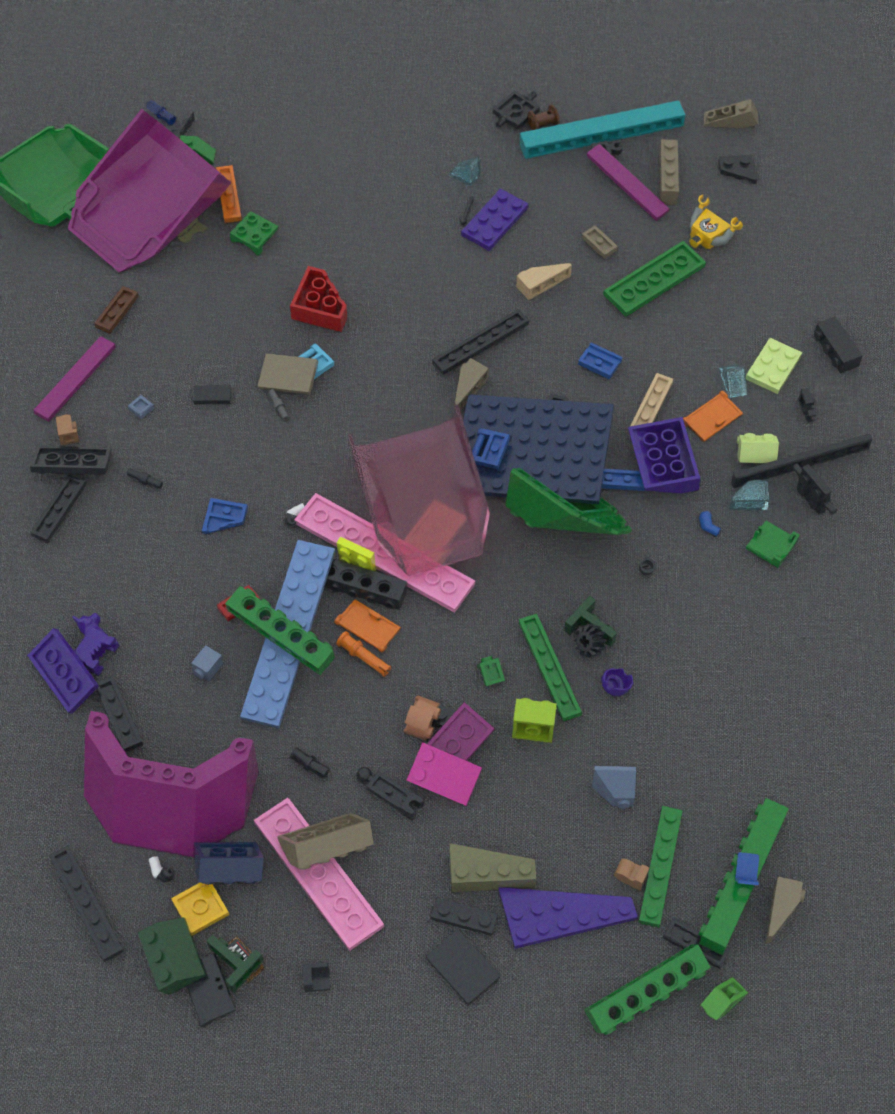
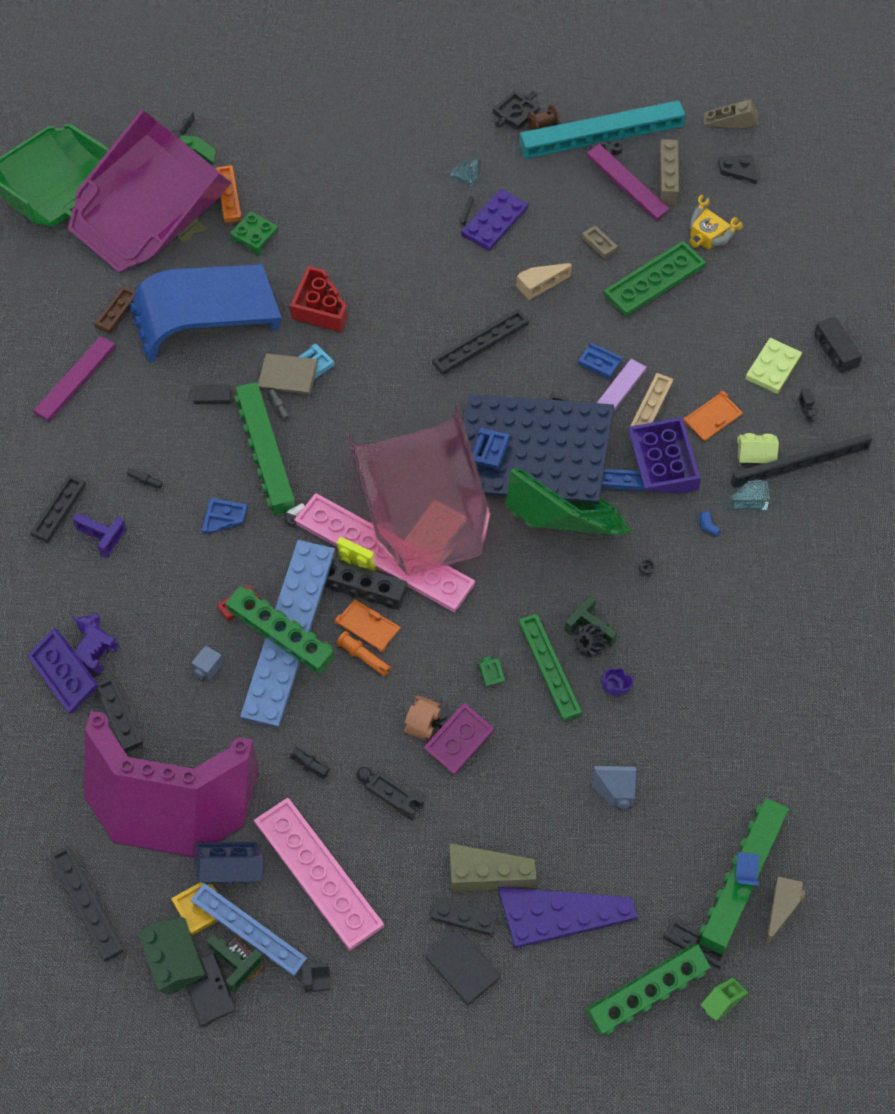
black plate [30,446,112,475] -> none
medium nougat brick [56,414,80,445] -> none
sand blue tile [128,395,154,419] -> none
clear blue axle [146,100,176,126] -> none
arm [149,856,174,882] -> none
dark tan slope [277,813,374,870] -> none
dark pink slope [407,742,482,806] -> none
dark tan slope [455,358,489,415] -> none
lime brick [512,698,557,743] -> none
medium nougat leg [614,859,650,891] -> none
green plate [639,806,683,928] -> none
clear light blue slope [719,364,747,398] -> none
green piece [746,520,800,568] -> none
black plate [792,463,837,515] -> none
none -> dark purple bracket [73,514,127,558]
none -> blue panel [130,264,282,361]
none -> medium blue plate [191,883,307,977]
none -> green brick [234,382,295,516]
none -> lavender tile [597,359,646,411]

